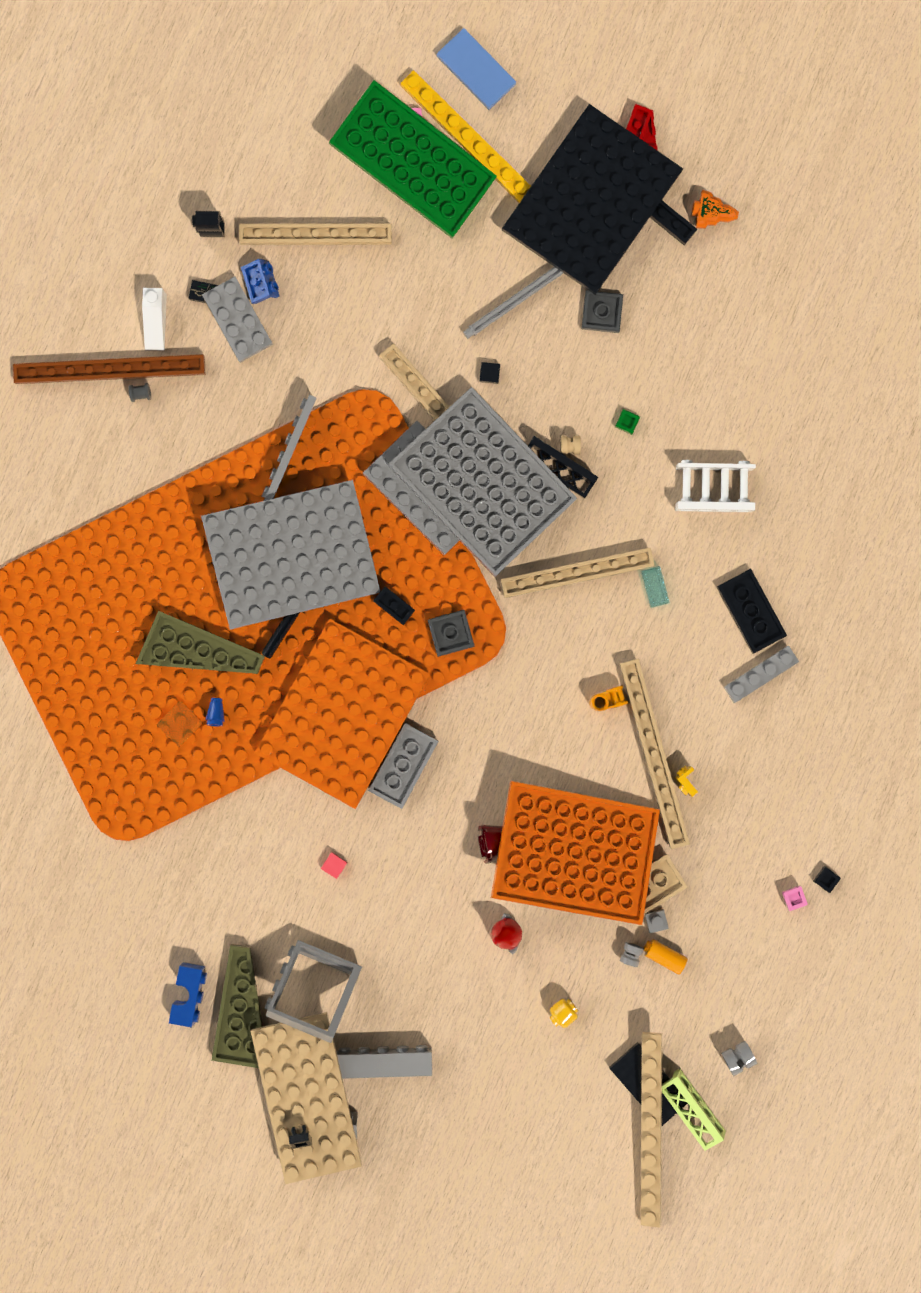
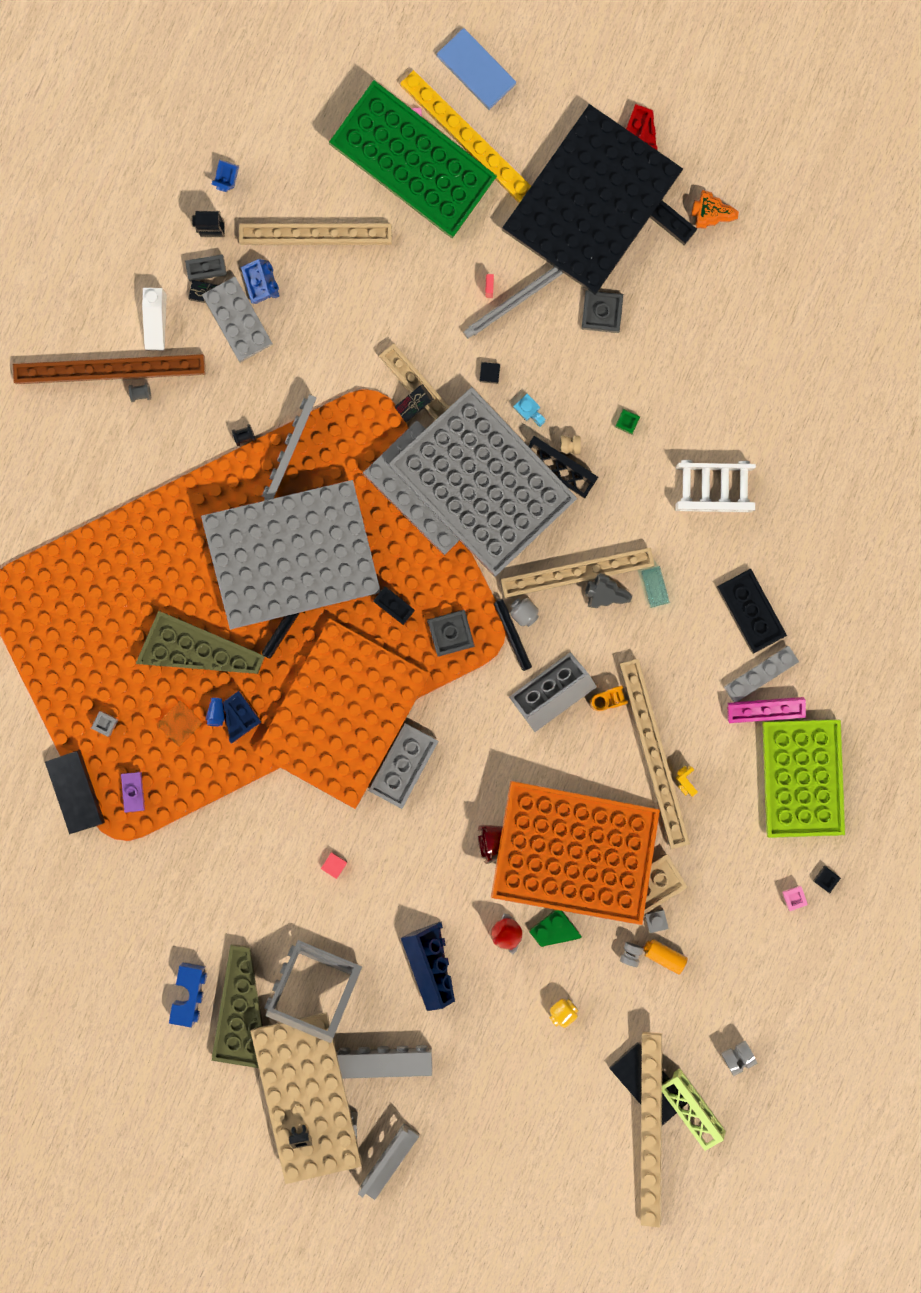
none -> black tile [45,750,105,835]
none -> light grey plate [91,711,119,737]
none -> medium lavender plate [121,772,145,813]
none -> dark grey plate [185,254,227,281]
none -> blue bracket [211,160,239,192]
none -> dark blue wing [223,691,262,744]
none -> black bush [232,424,256,446]
none -> light grey fence [358,1123,420,1200]
none -> black tile [395,384,434,422]
none -> dark blue wedge [401,921,455,1011]
none -> coral tile [485,274,494,298]
none -> black axle [494,599,532,671]
none -> light grey slope [509,652,597,732]
none -> light grey head [510,598,539,627]
none -> medium azure plate [513,394,546,427]
none -> green wing [529,910,582,947]
none -> dark grey rock [585,573,633,608]
none -> dark pink plate [727,697,806,723]
none -> lime plate [762,719,845,838]

